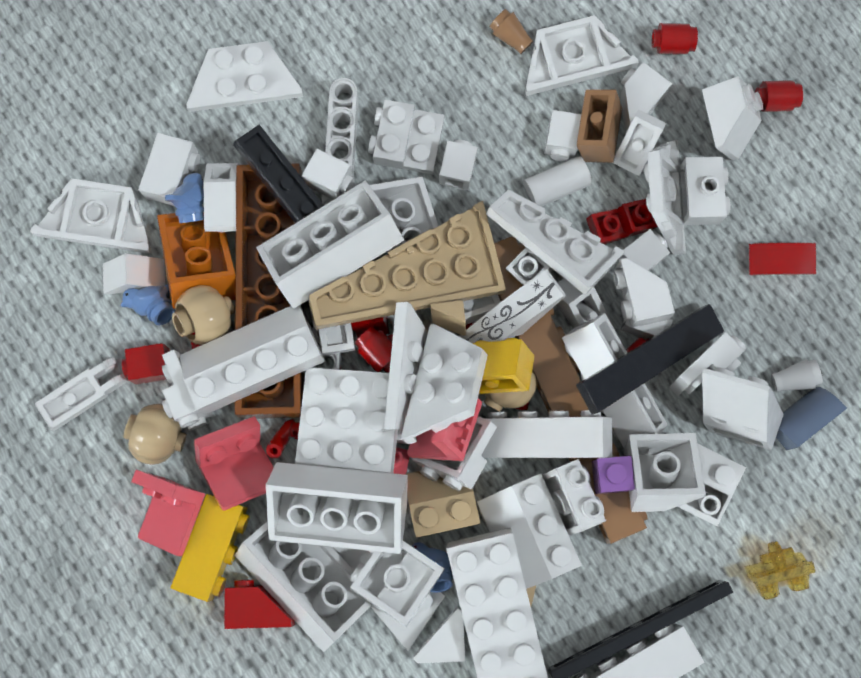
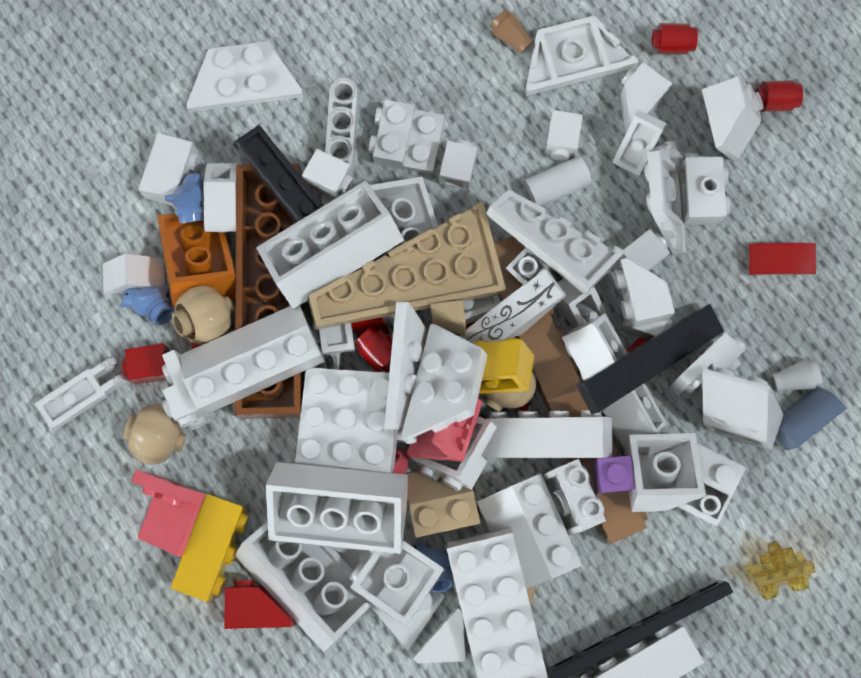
white wing [30,178,151,254] -> none
coral bracket [194,416,274,510] -> none
red arm [266,419,300,458] -> none
medium nougat brick [576,90,622,163] -> none
red slope [586,199,658,245] -> none

